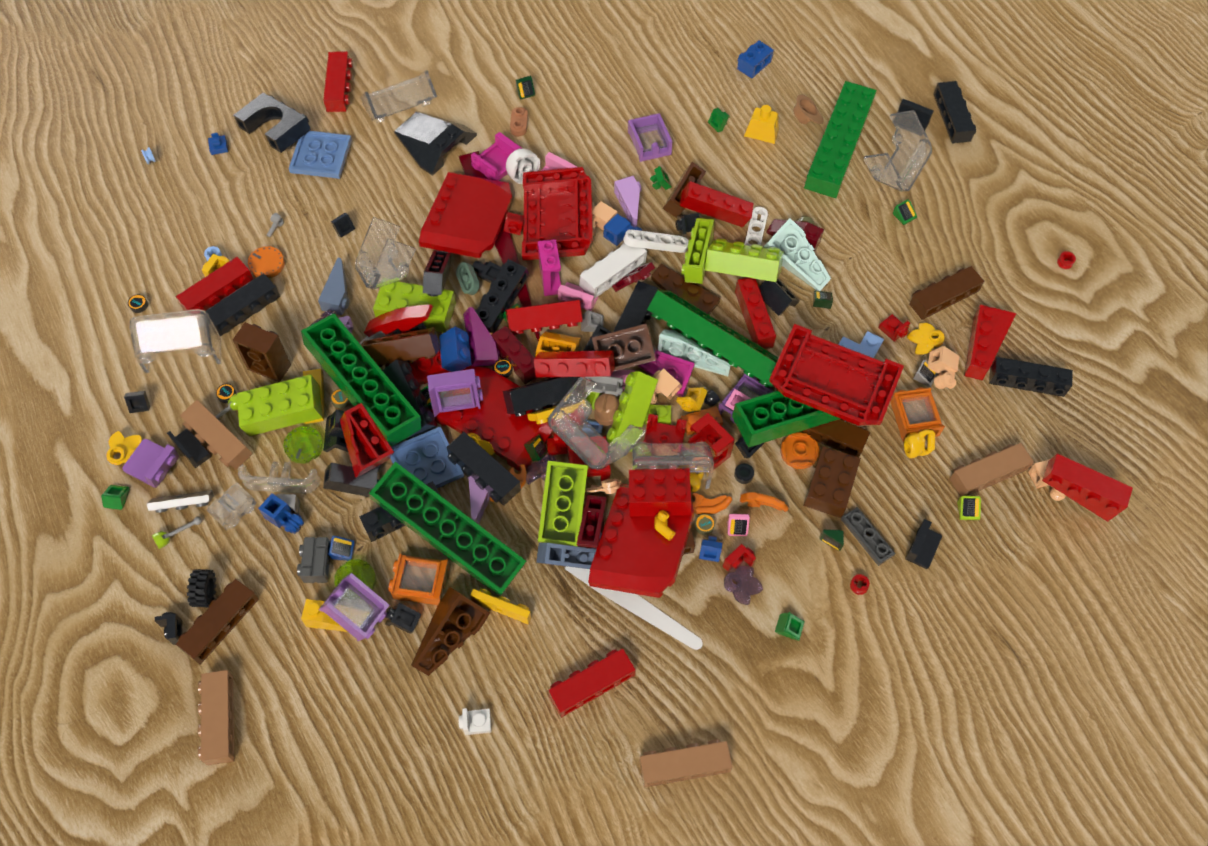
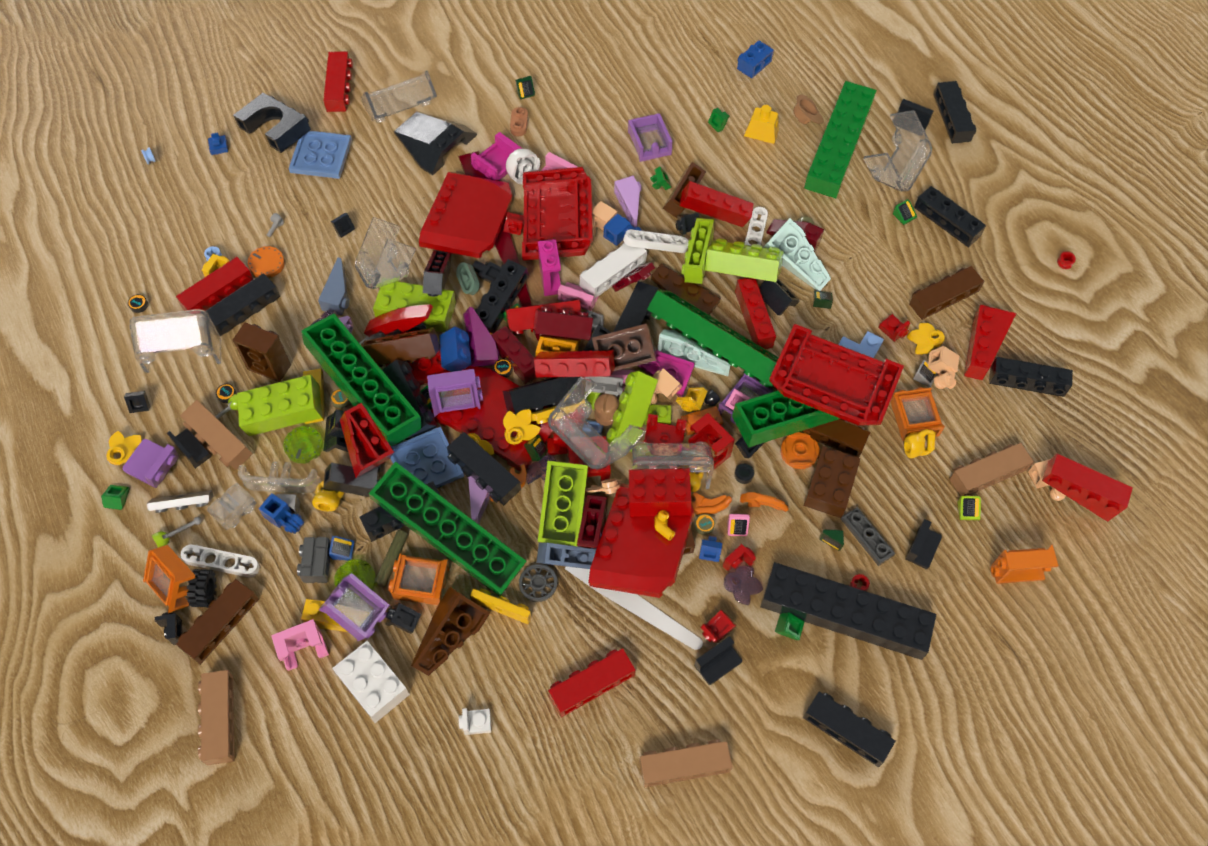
none -> orange window [143,545,195,613]
none -> white beam [180,545,260,577]
none -> bright pink panel [271,619,329,671]
none -> yellow piece [312,480,345,512]
none -> white brick [332,641,410,723]
none -> olive axle [375,530,408,587]
none -> yellow plate [503,409,540,444]
none -> dark grey wheel [519,564,557,602]
none -> dark red brick [533,307,593,340]
none -> black panel [694,636,742,685]
none -> red bracket [701,610,737,643]
none -> black brick [760,562,937,660]
none -> black brick [803,691,896,768]
none -> black brick [914,186,986,248]
none -> orange window [991,544,1059,584]

